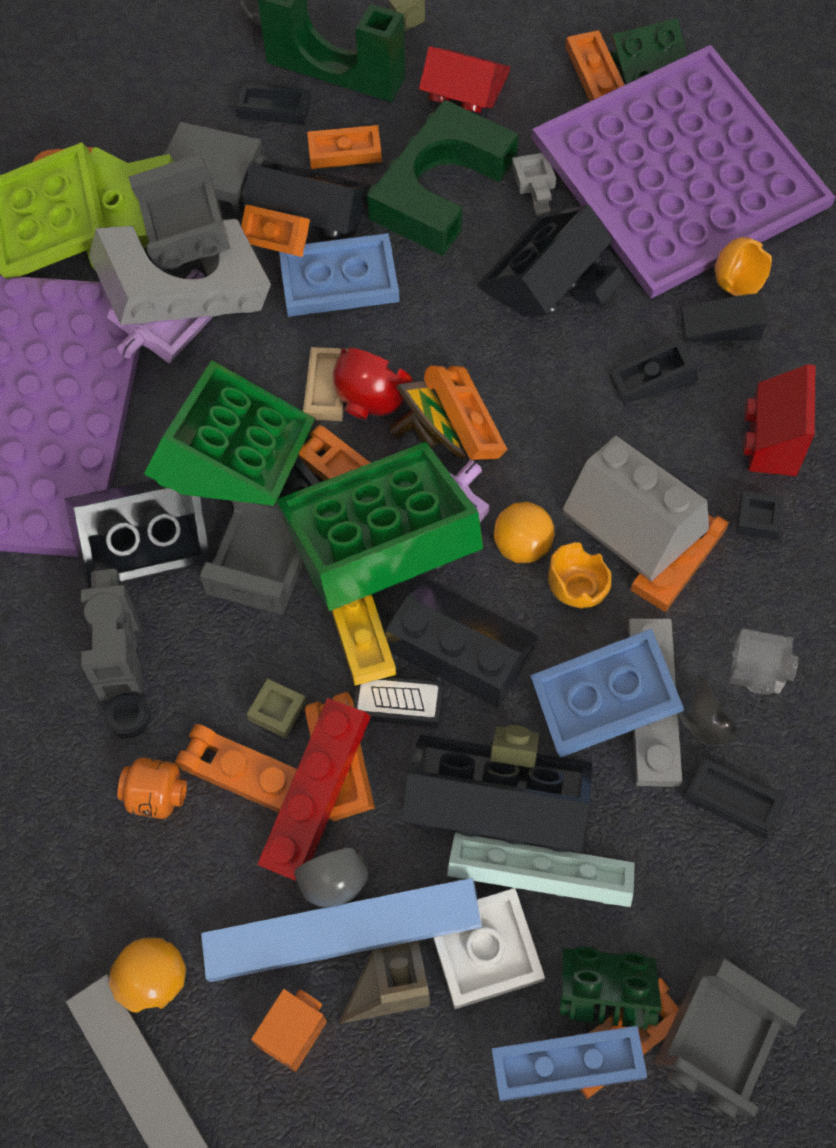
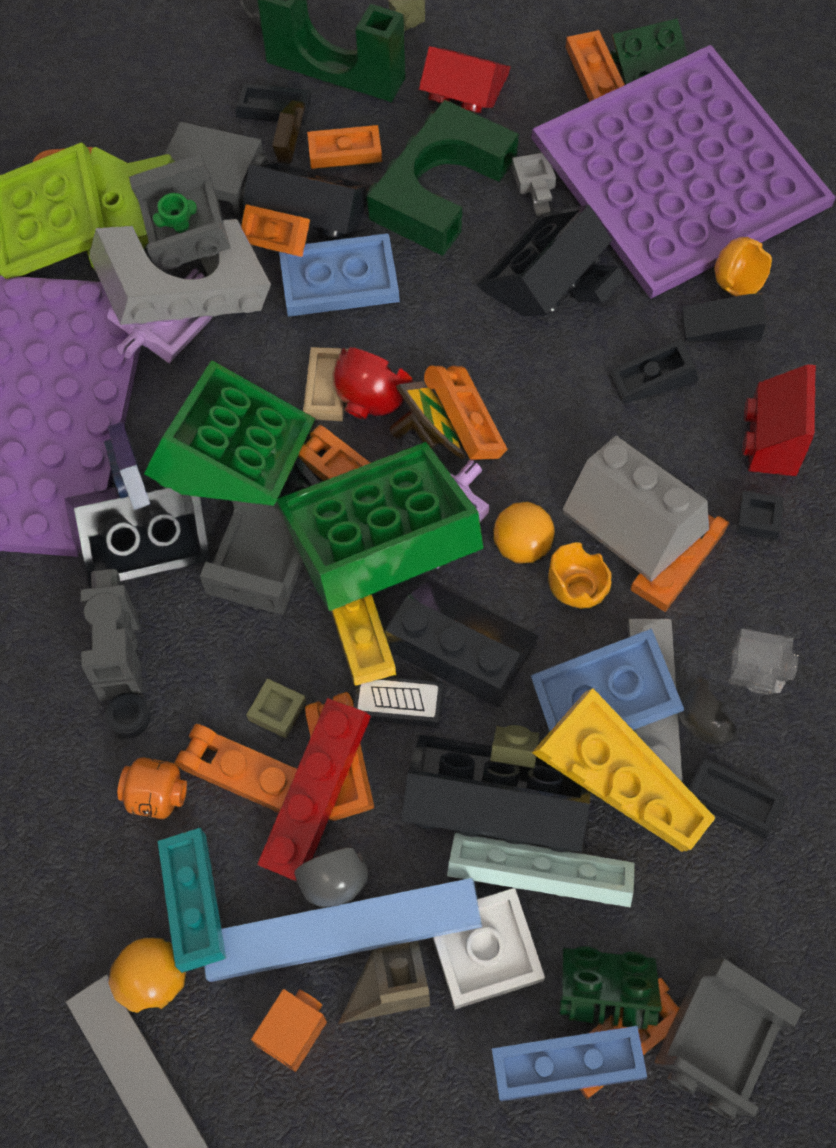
none -> dark blue plate [104,421,150,510]
none -> green plate [153,193,197,233]
none -> teal plate [158,828,226,973]
none -> dark brown tile [272,100,306,164]
none -> yellow wing [532,688,715,852]

